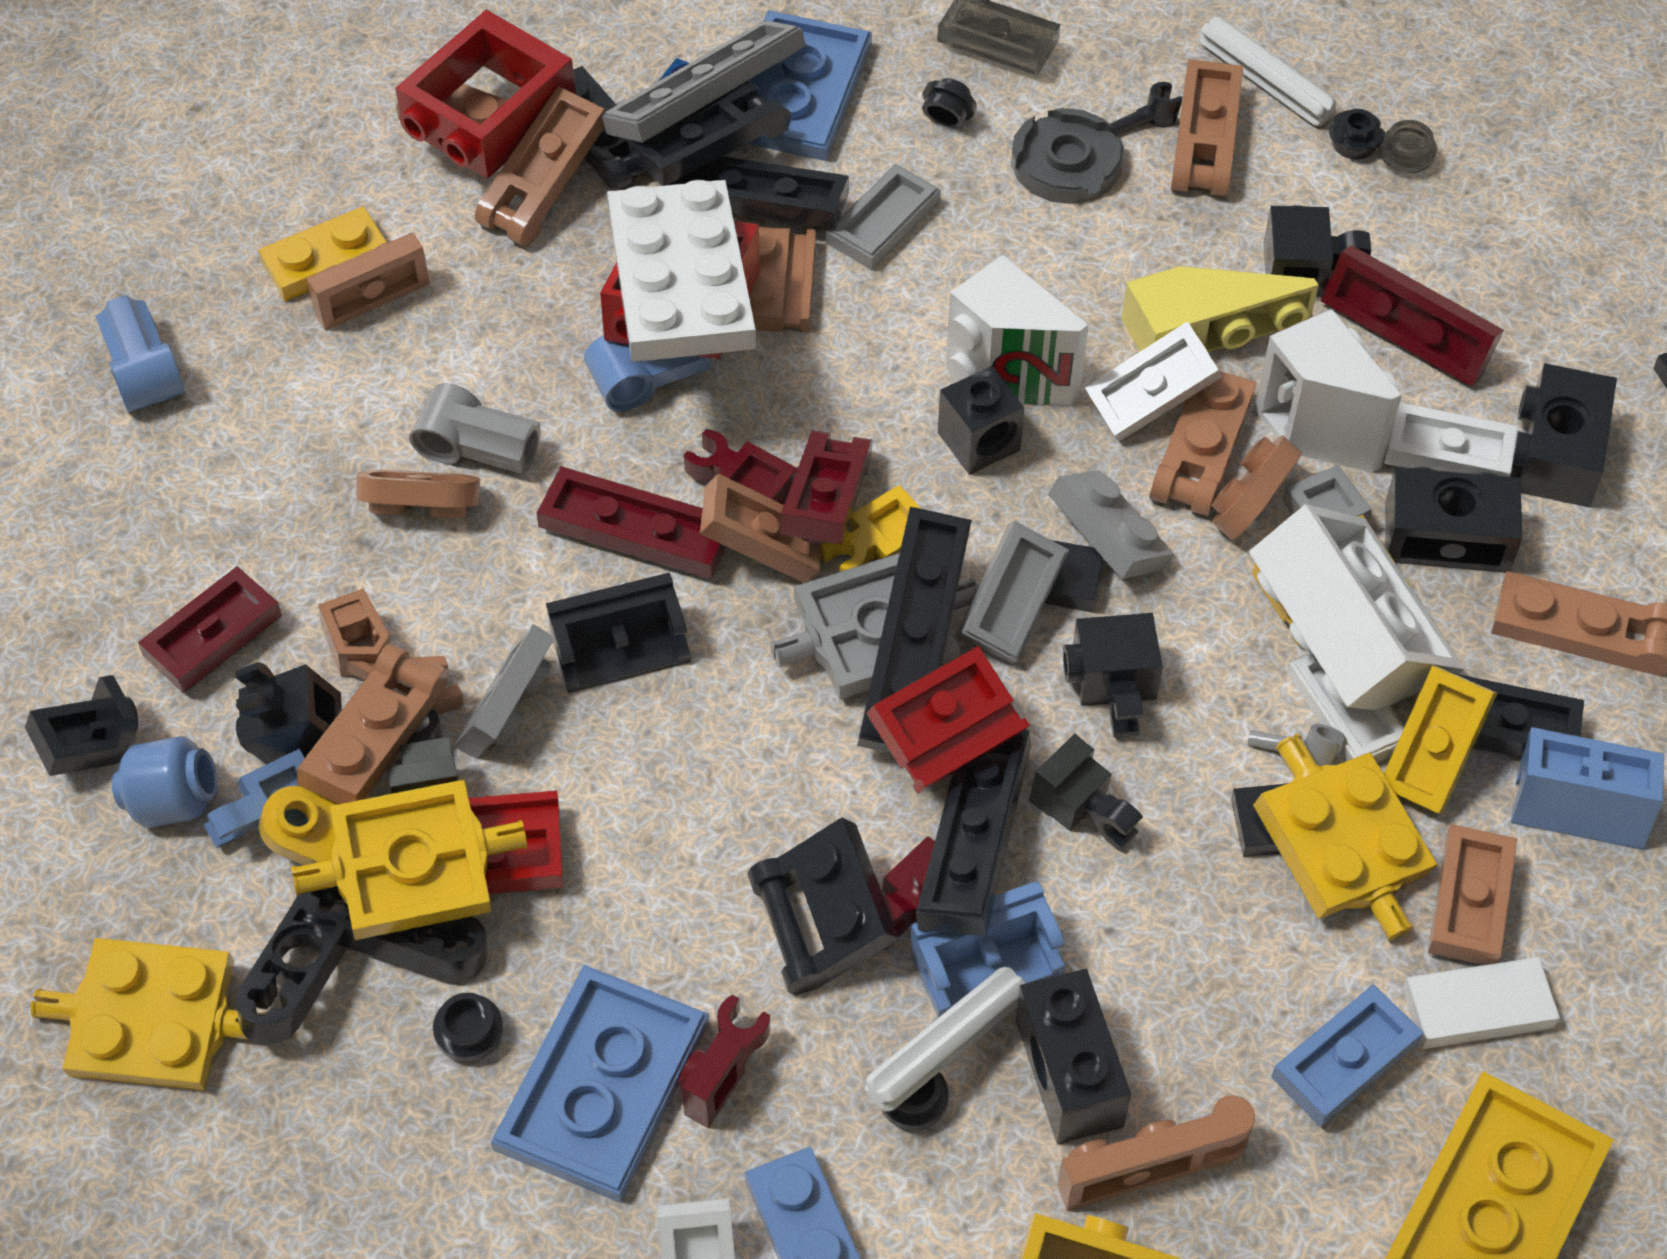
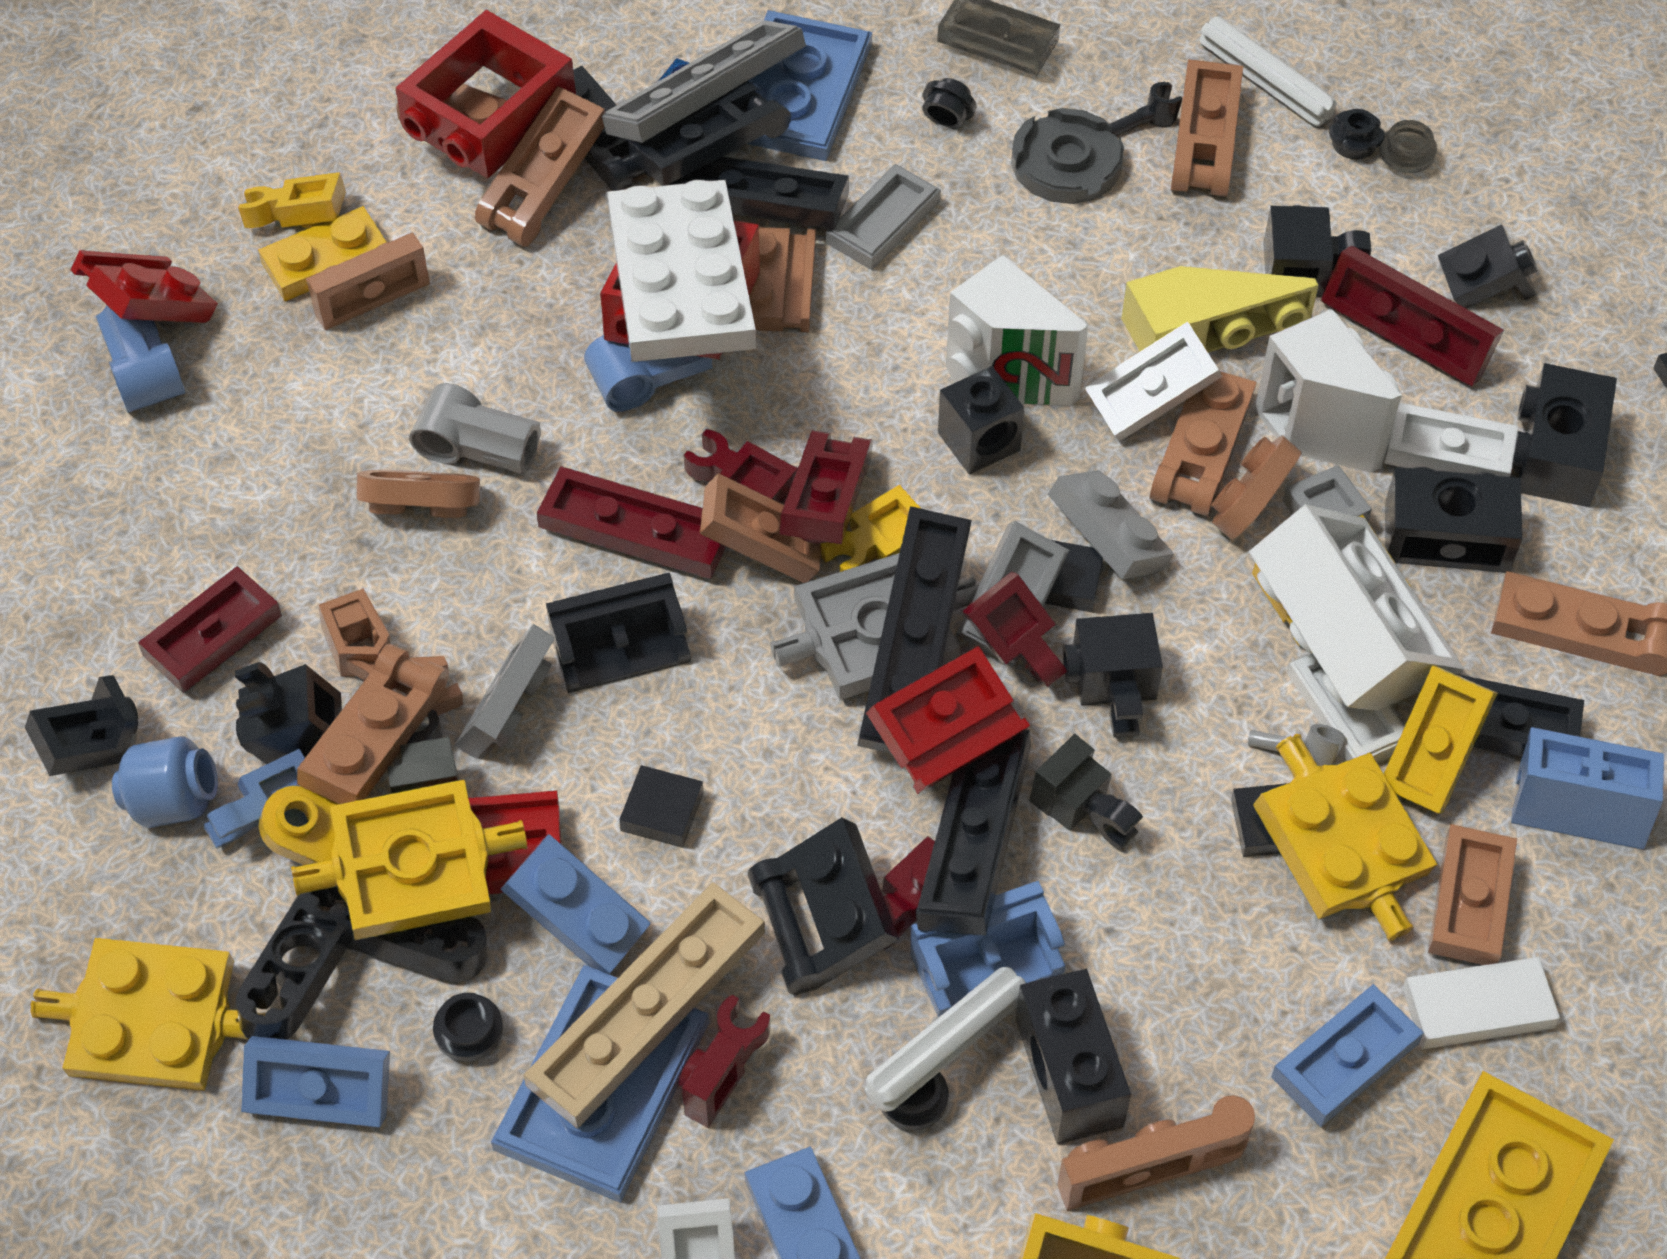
none -> red plate [70,250,218,323]
none -> yellow plate [238,172,346,228]
none -> medium blue plate [241,1036,390,1127]
none -> medium blue plate [500,834,651,974]
none -> tan plate [523,882,765,1129]
none -> black tile [619,765,704,848]
none -> dark red plate [962,571,1068,687]
none -> black bracket [1437,224,1539,309]

